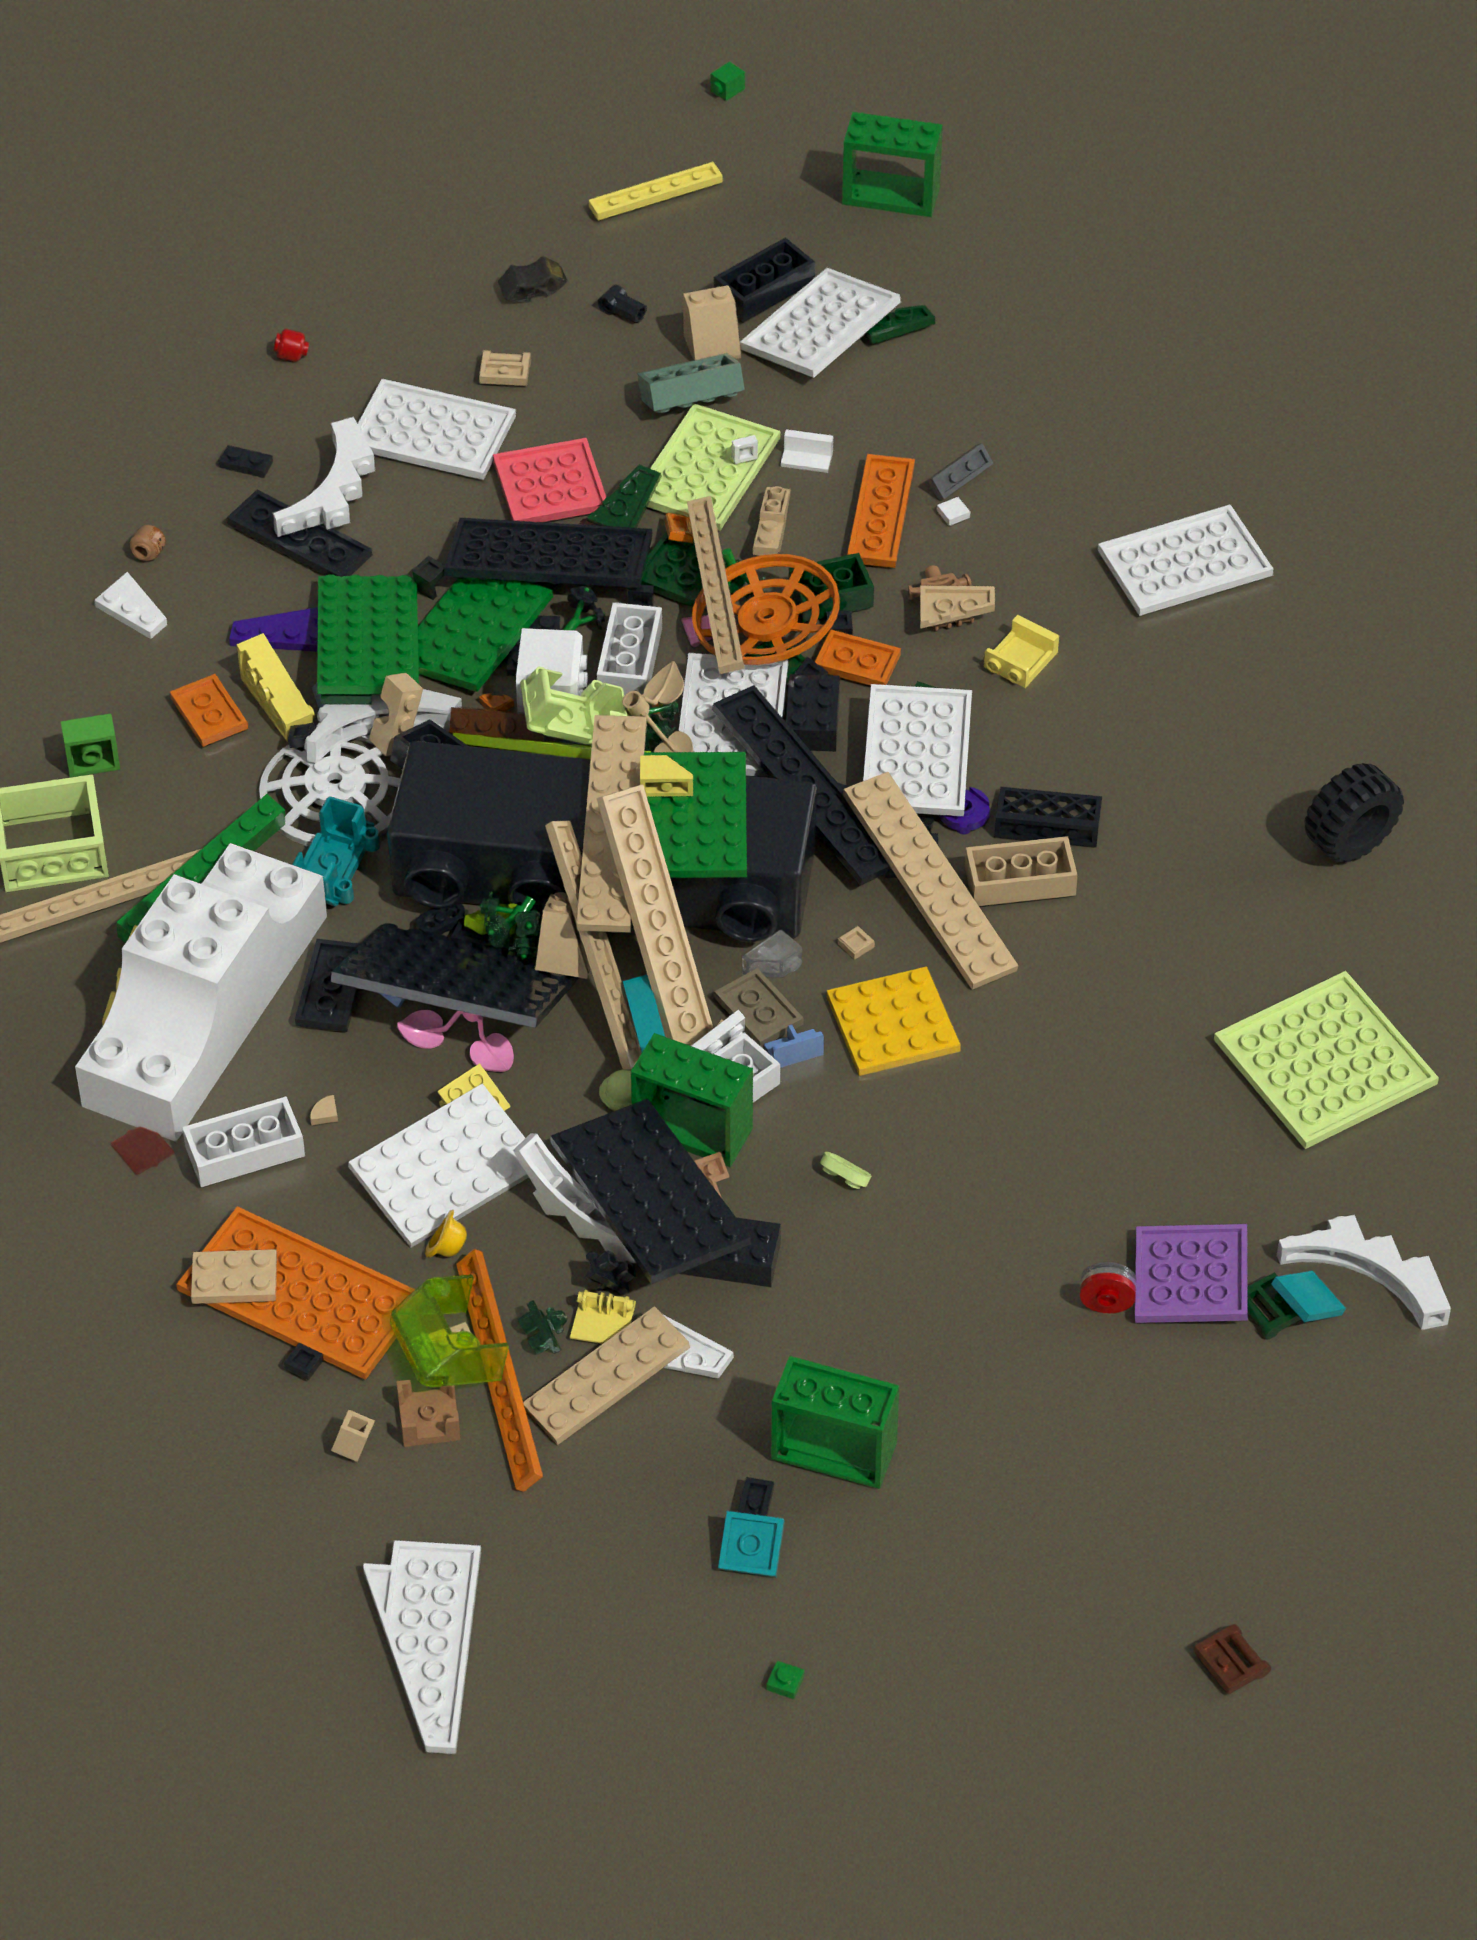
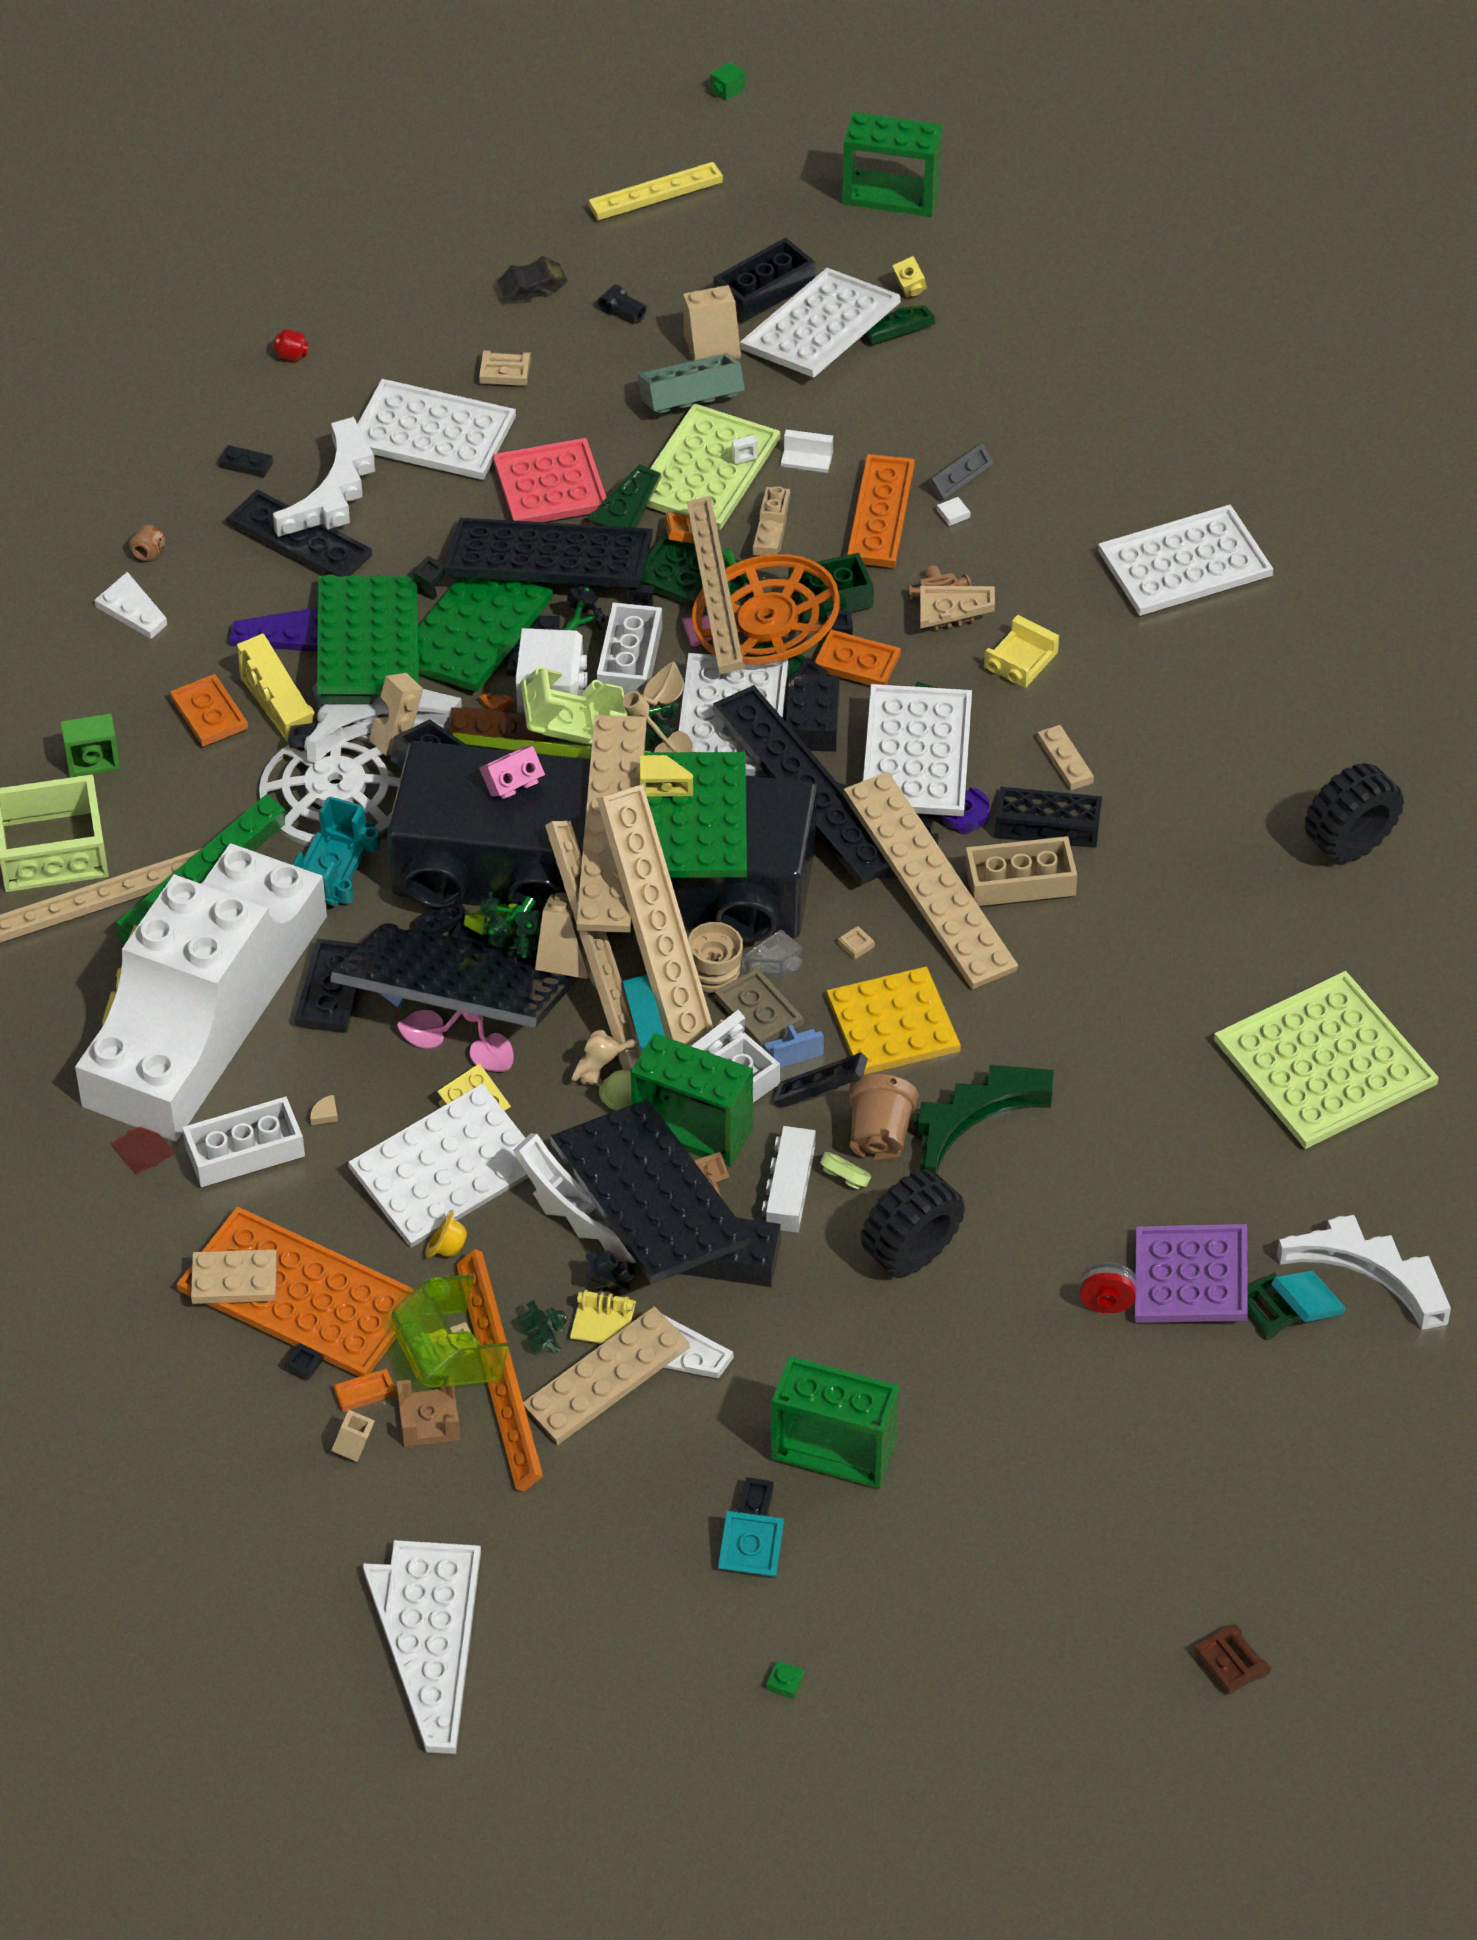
none -> orange tile [333,1368,396,1412]
none -> bright pink brick [479,746,545,799]
none -> tan animal [571,1030,639,1087]
none -> tan wheel [688,922,743,993]
none -> white brick [762,1126,816,1233]
none -> black plate [774,1052,868,1108]
none -> medium nougat piece [849,1074,919,1161]
none -> black tyre [861,1170,965,1276]
none -> light yellow brick [892,256,927,298]
none -> dark green arch [913,1065,1054,1174]
none -> tan plate [1037,725,1094,791]

